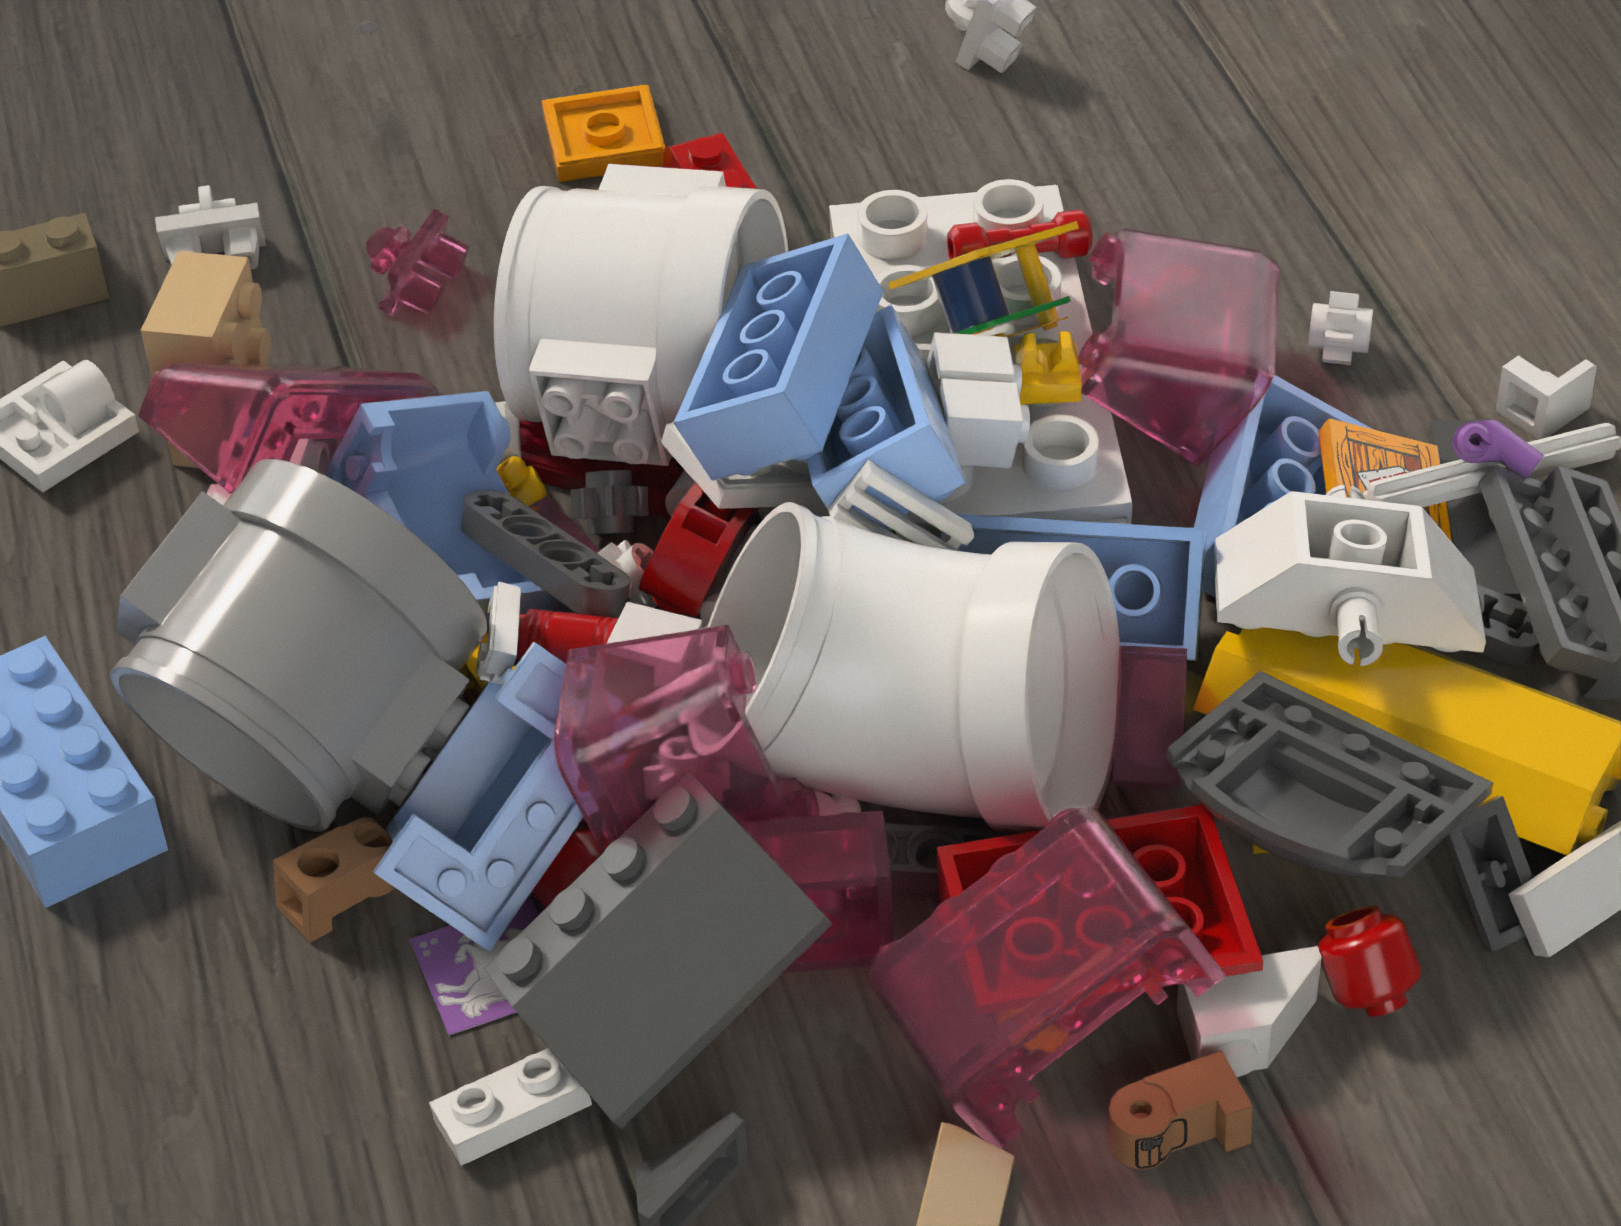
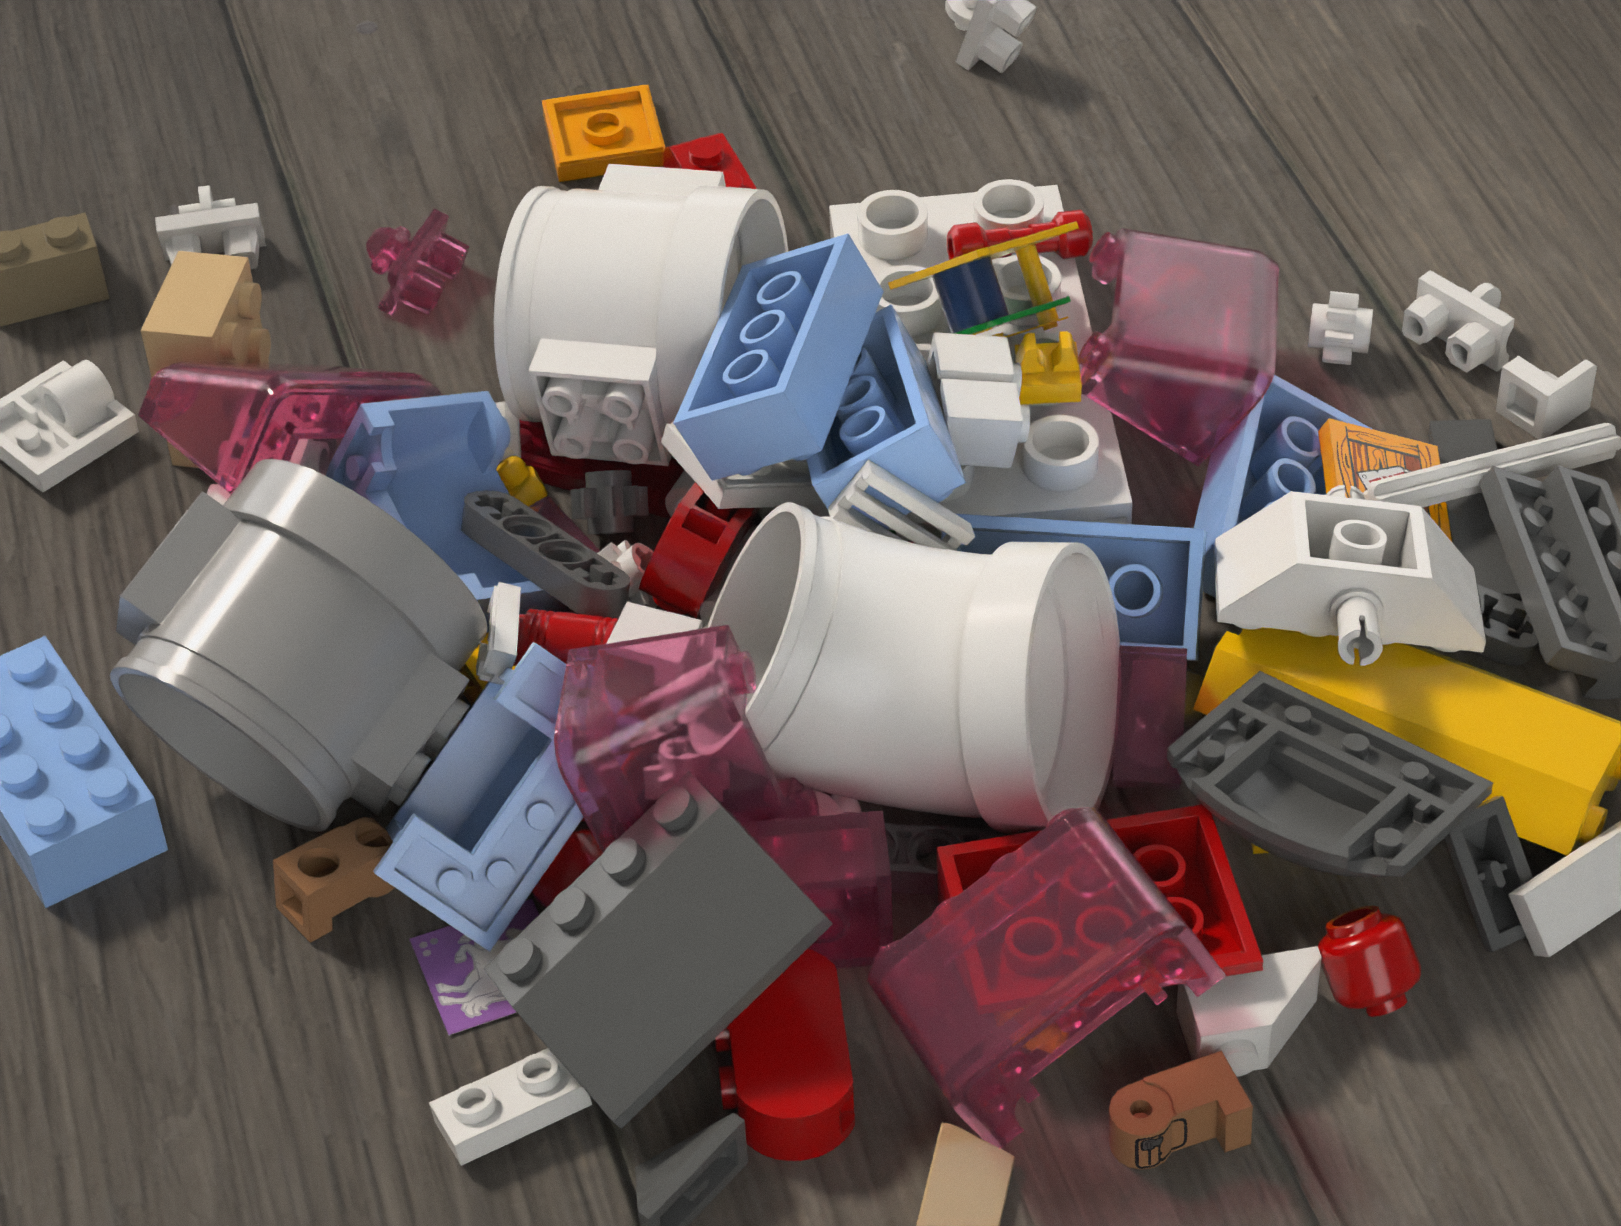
medium lavender arm [1452,420,1544,478] -> none
none -> red brick [715,949,855,1161]
none -> white hips [1402,270,1515,373]

